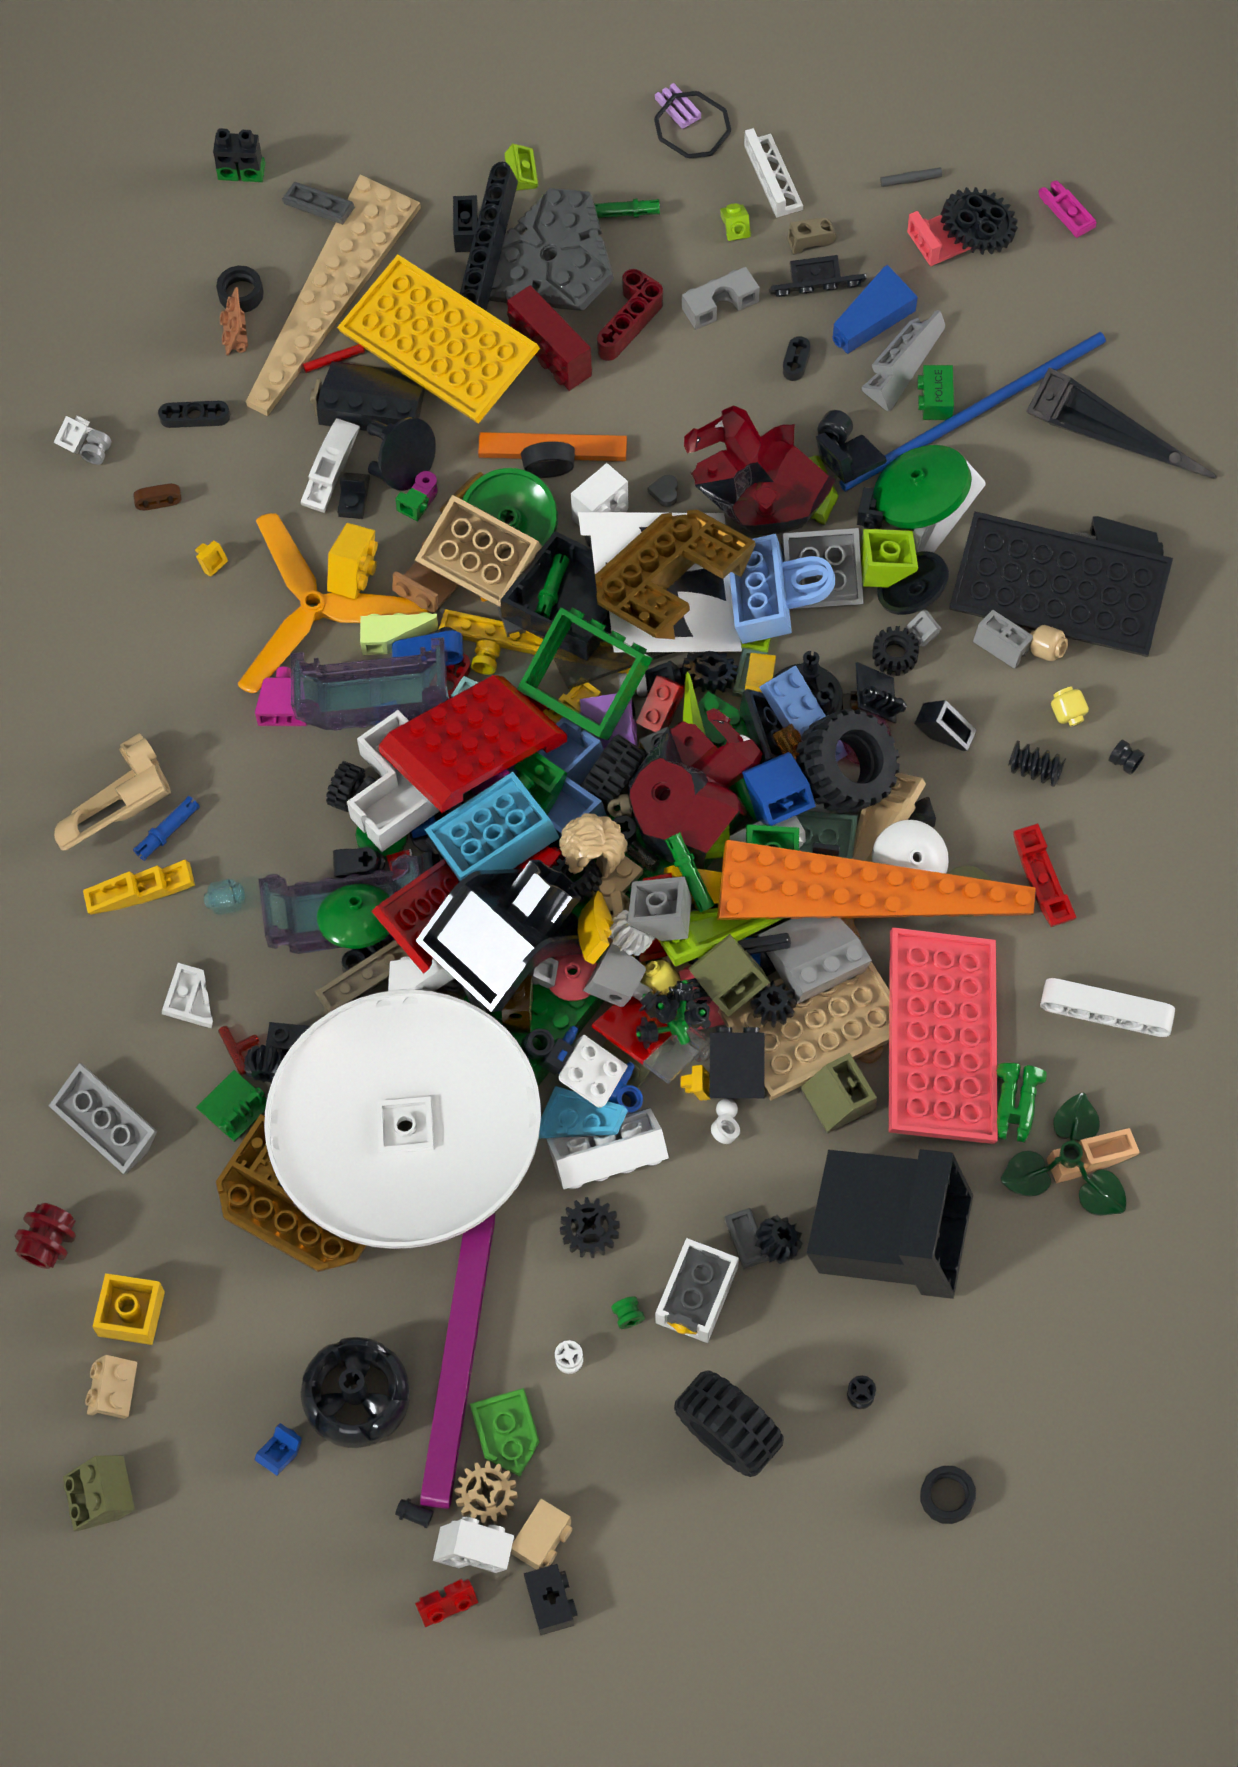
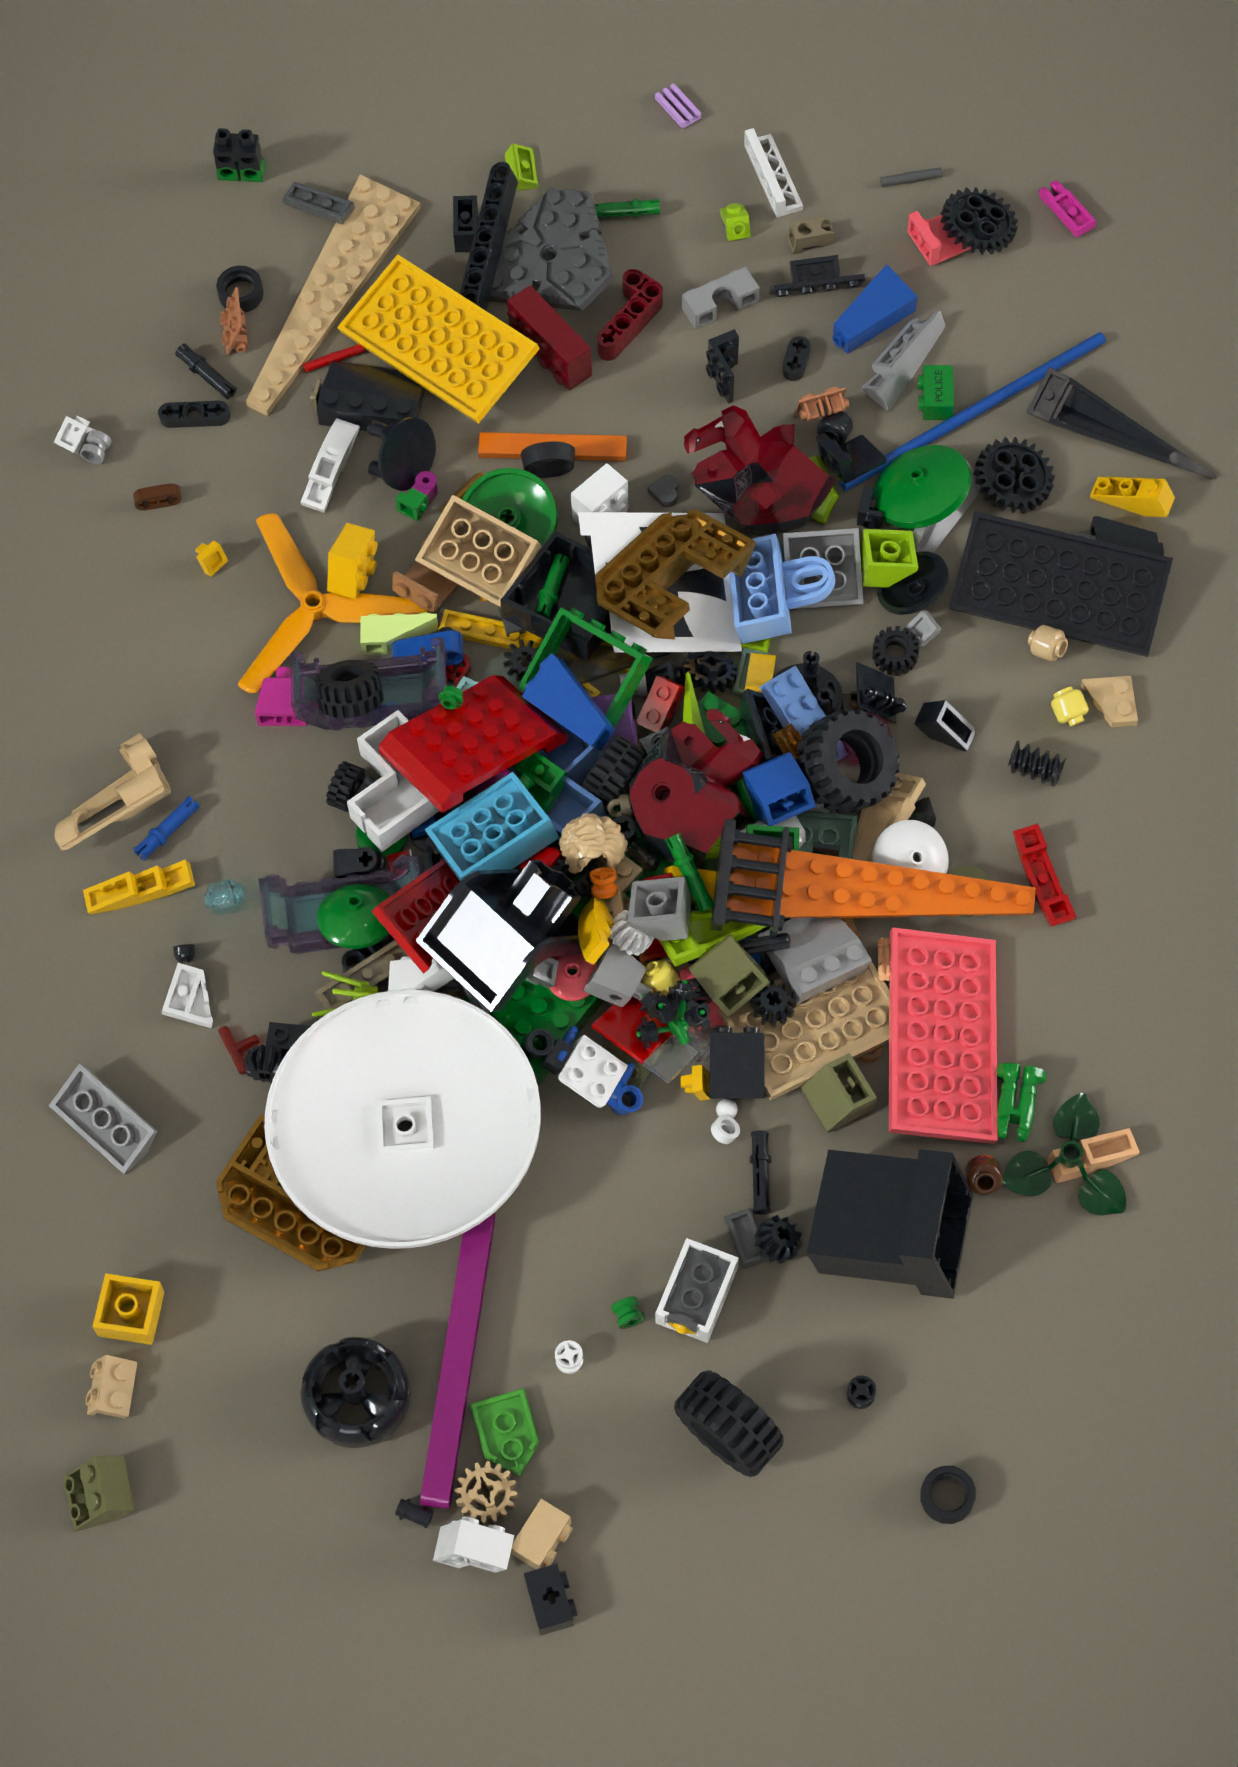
dark red piece [15,1203,76,1269] -> none
green hinge [196,1070,267,1142] -> none
blue bracket [255,1423,302,1476] -> none
black slope [337,472,370,519] -> none
red hinge [415,1578,478,1627] -> none
yellow wheel [471,640,501,675] -> none
dark brown torso [502,975,534,1034] -> none
medium azure wing [539,1086,628,1139] -> none
white slope [546,1108,669,1189] -> none
black gear [560,1197,620,1258] -> none
black piece [654,91,731,159] -> none
light grey hinge [973,610,1033,669] -> none
white beam [1040,978,1175,1037] -> none
black wheel [1108,739,1145,775] -> none
none -> black hinge [173,944,195,964]
none -> black pin [175,344,237,399]
none -> lime plant [312,971,378,1017]
none -> black tyre [315,659,384,719]
none -> green plate [438,686,463,710]
none -> black gear [503,639,540,682]
none -> blue slope [522,653,616,751]
none -> orange wheel [590,867,618,899]
none -> black bracket [706,329,739,403]
none -> black fence [710,819,793,938]
none -> black pin [750,1130,772,1215]
none -> nougat hinge [793,387,850,421]
none -> light nougat axle [877,937,891,981]
none -> reddish brown head [965,1155,1002,1195]
none -> black gear [974,437,1055,513]
none -> tan wing [1081,676,1138,727]
none -> yellow slope [1090,477,1175,517]

